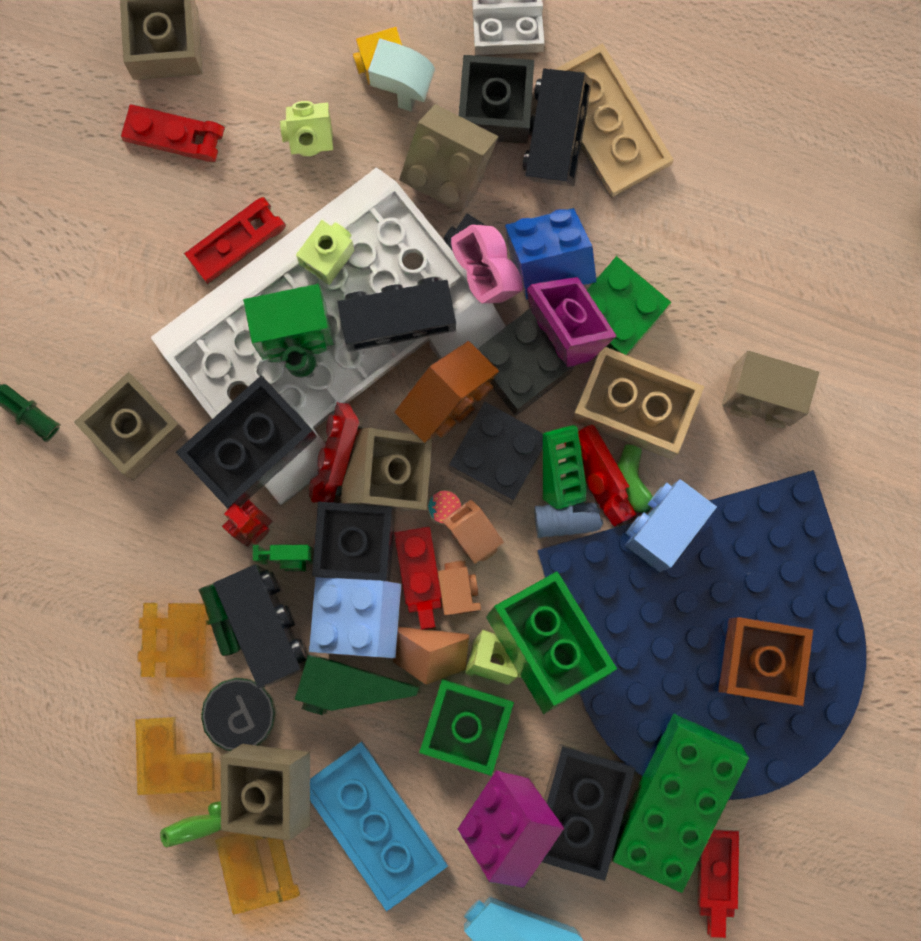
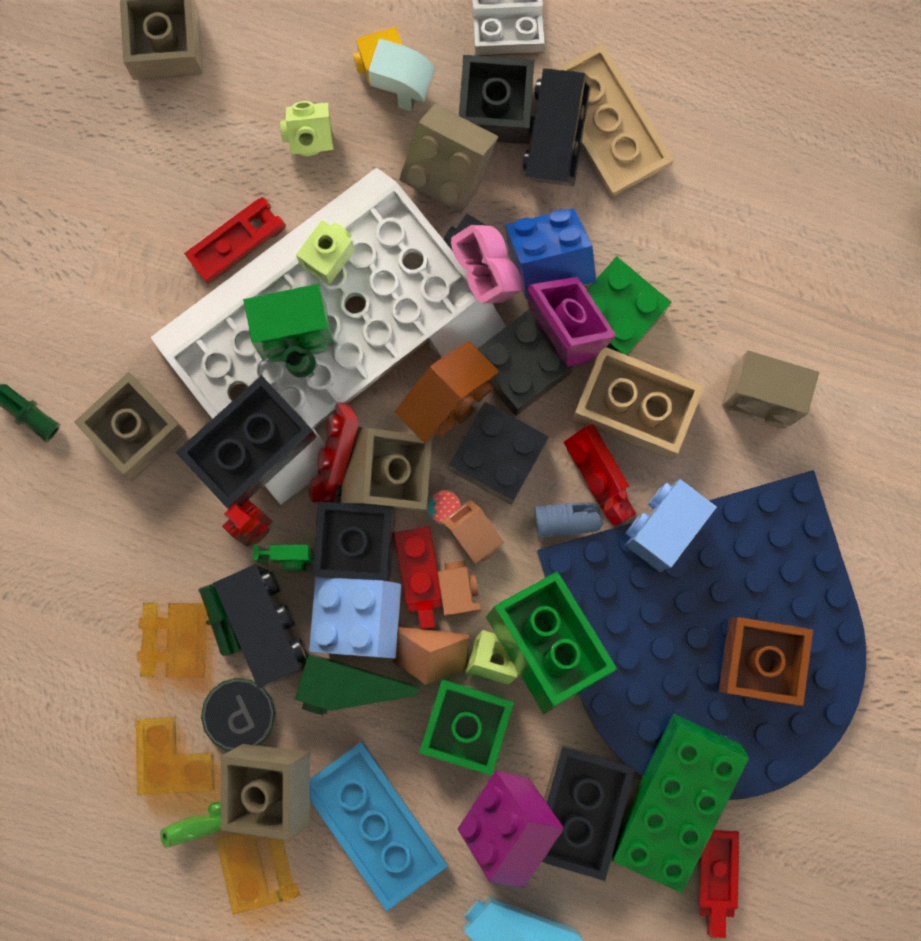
red plate [120,104,225,162] -> none
black brick [337,277,456,352] -> none
green slope [543,425,587,509] -> none
bright green arm [618,444,653,513] -> none

